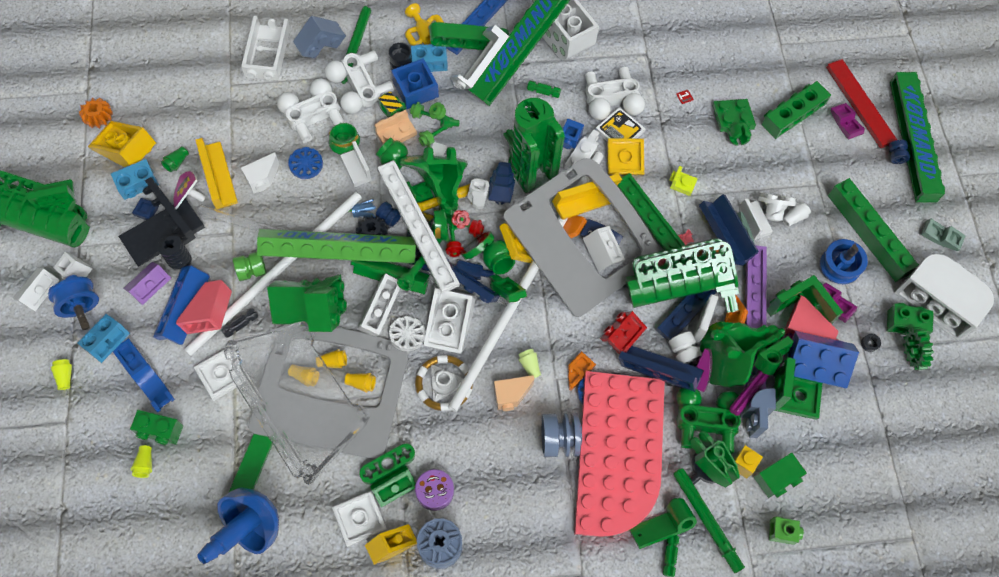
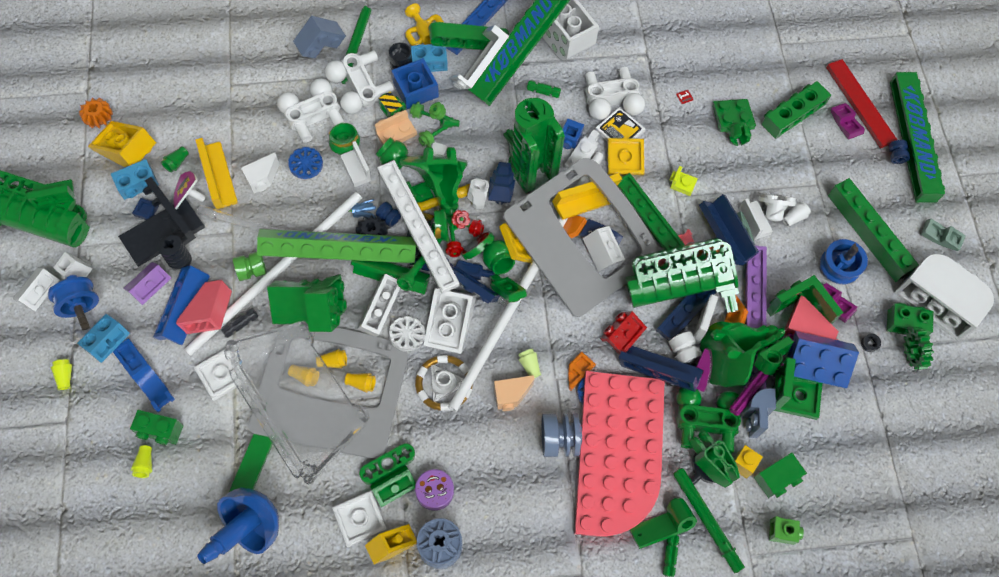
white door [241,16,291,81] -> none

